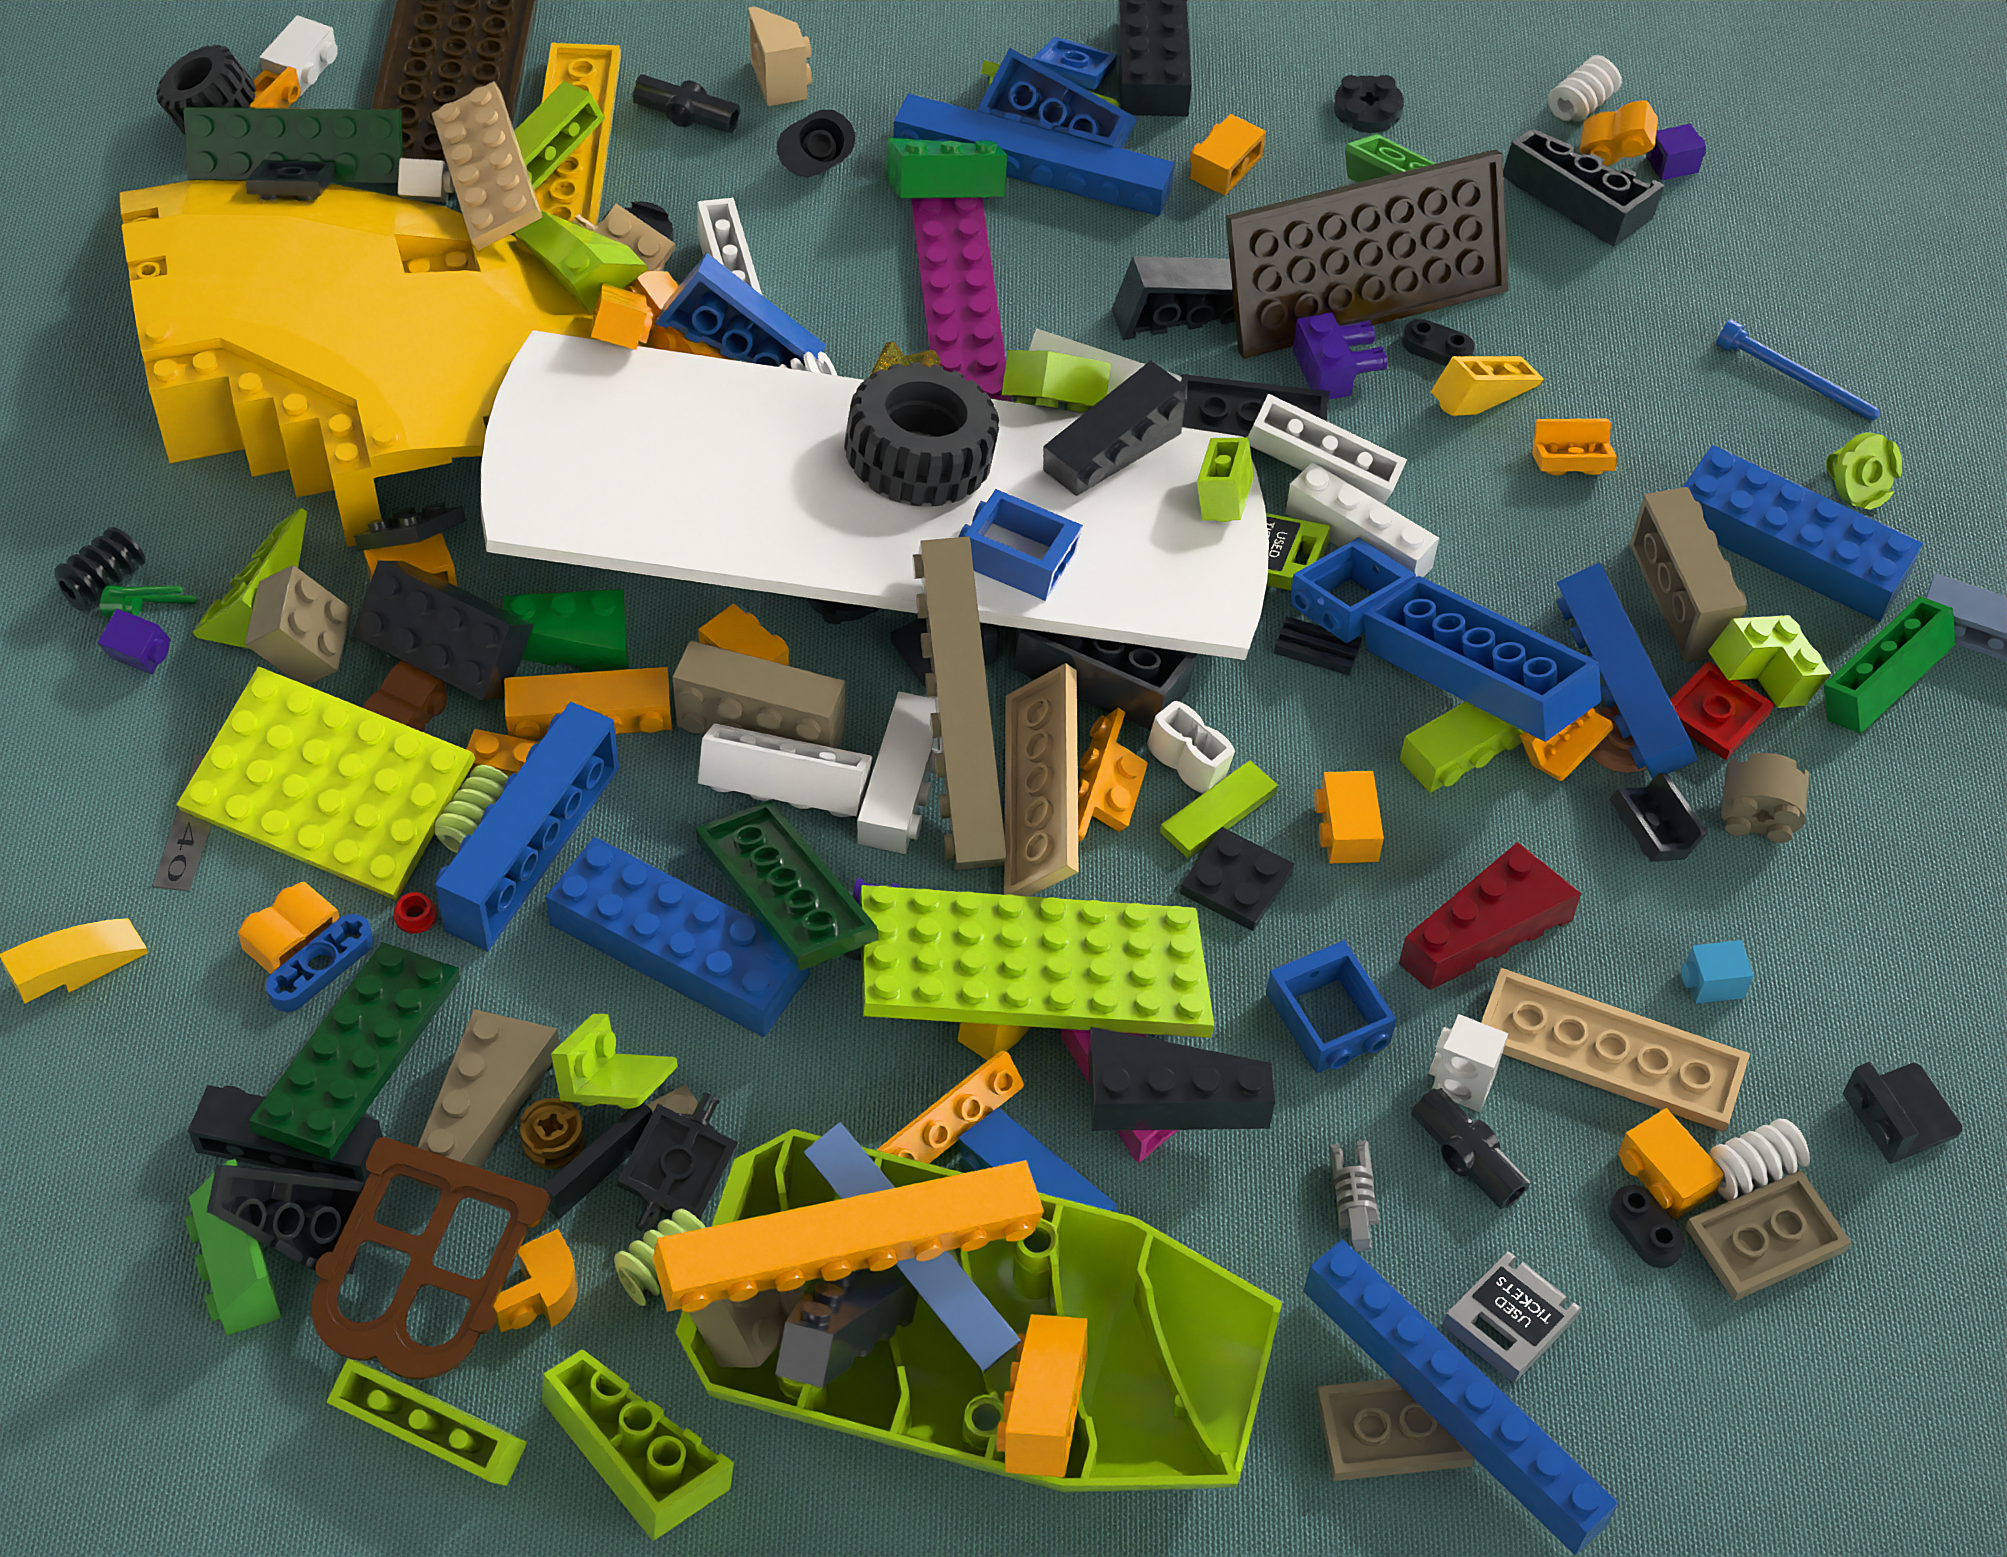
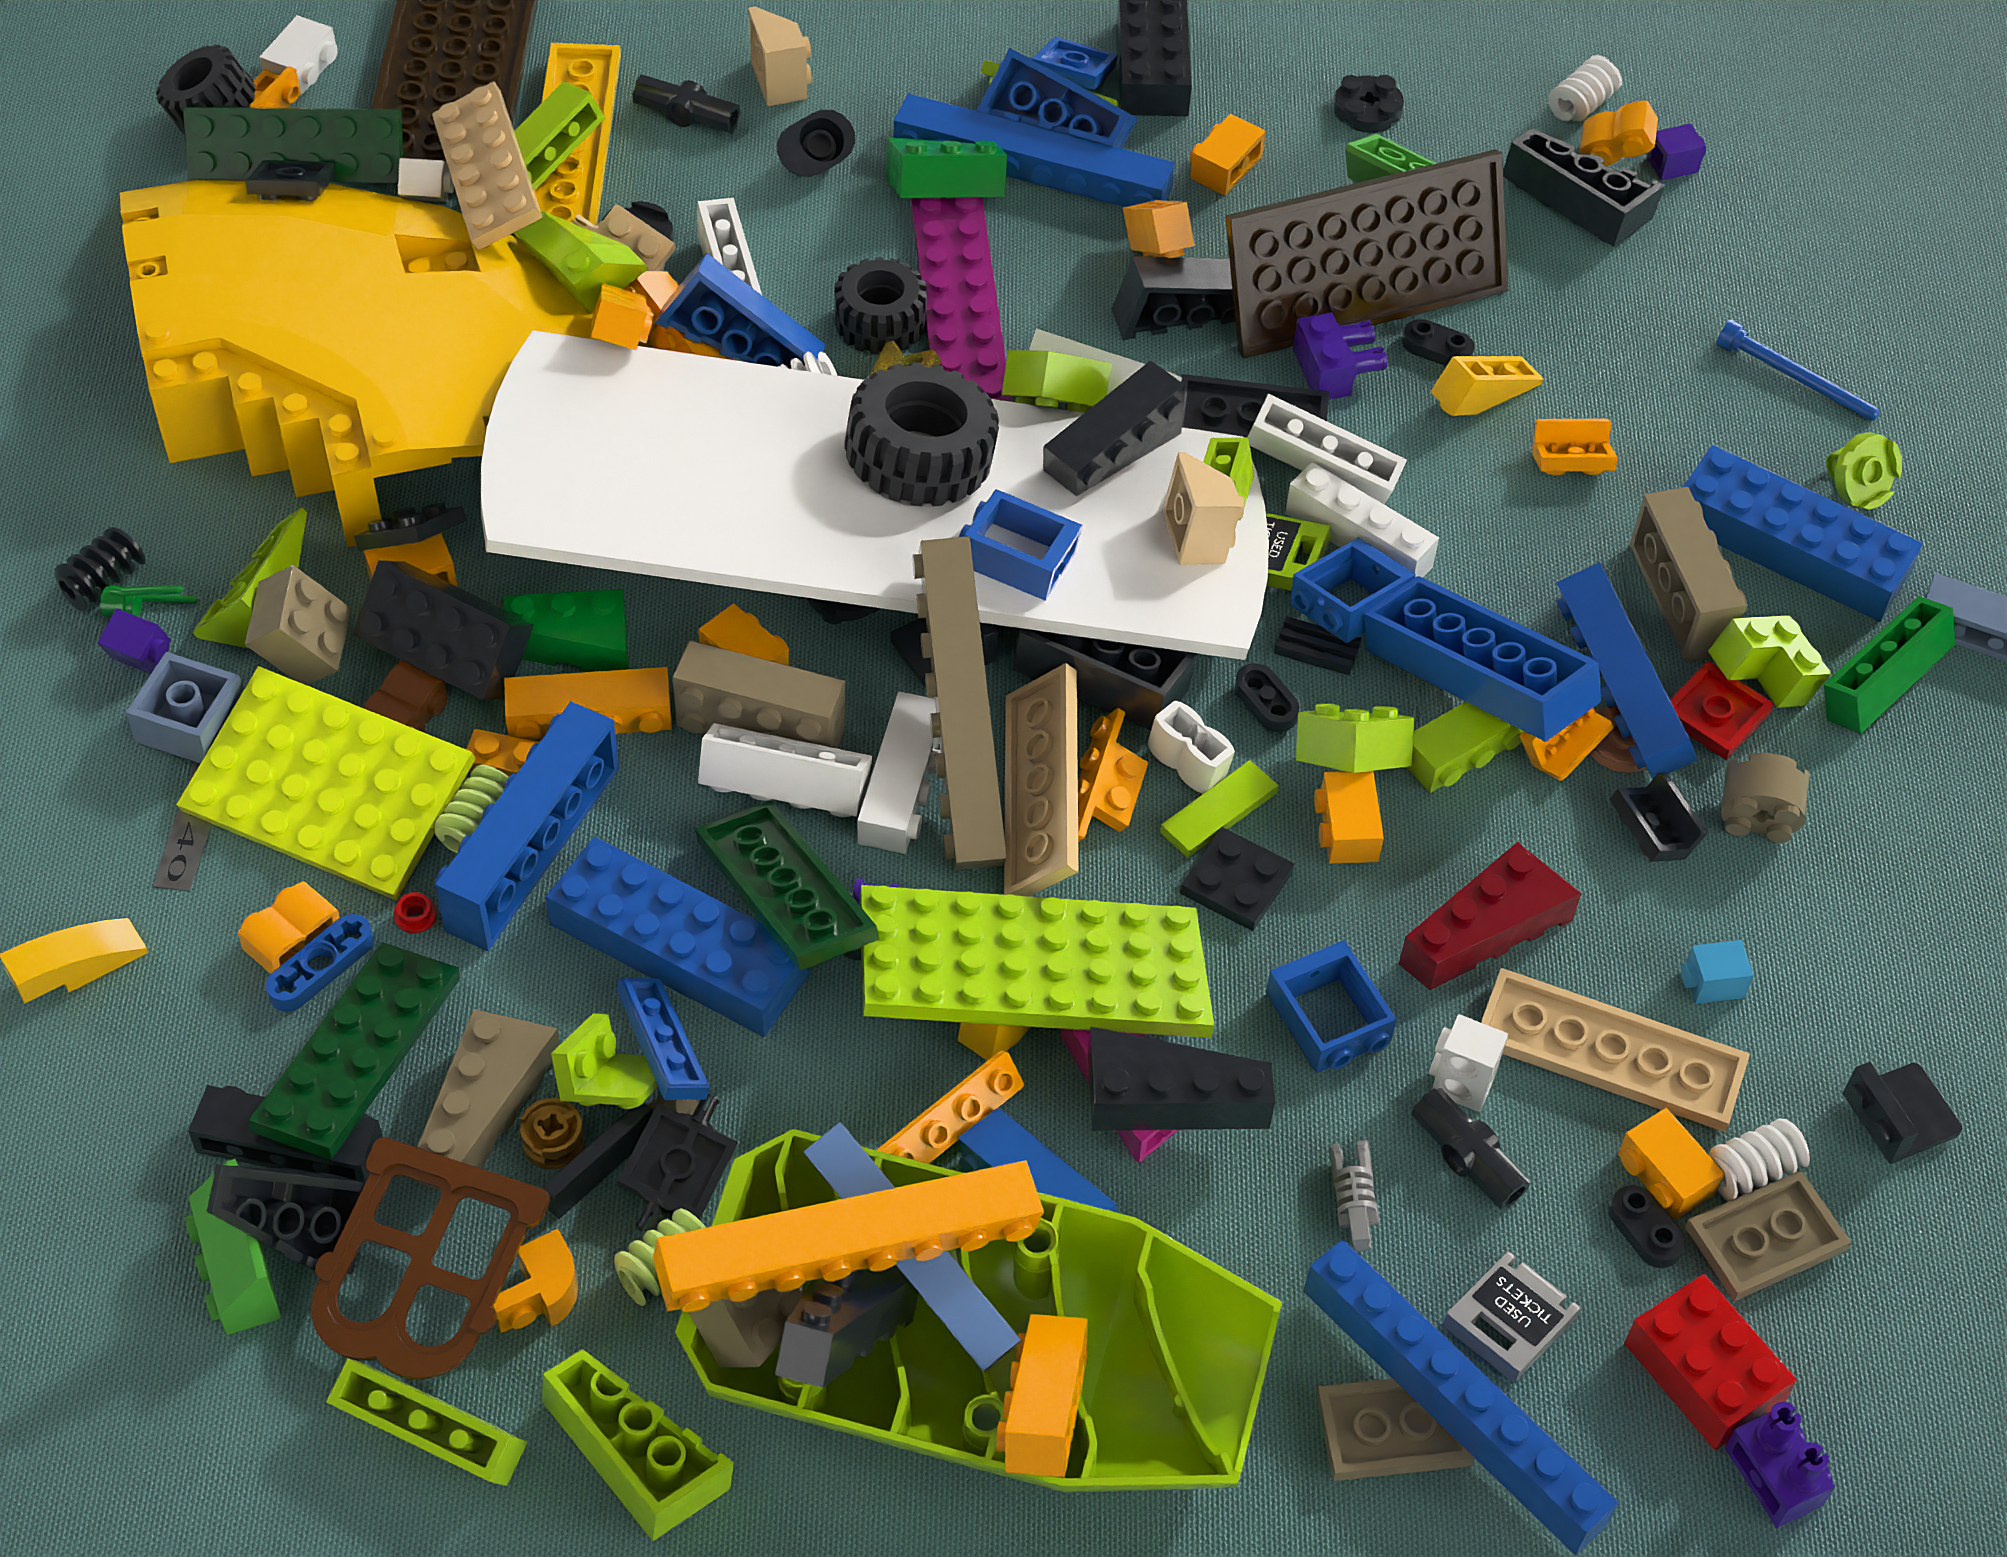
none -> sand blue brick [125,652,244,763]
none -> blue tile [616,978,710,1100]
none -> black tyre [834,257,927,355]
none -> light orange brick [1123,200,1195,258]
none -> tan slope [1162,452,1244,565]
none -> black plate [1235,663,1300,732]
none -> lime brick [1296,704,1414,773]
none -> red brick [1624,1274,1797,1451]
none -> dark purple brick [1724,1402,1835,1528]

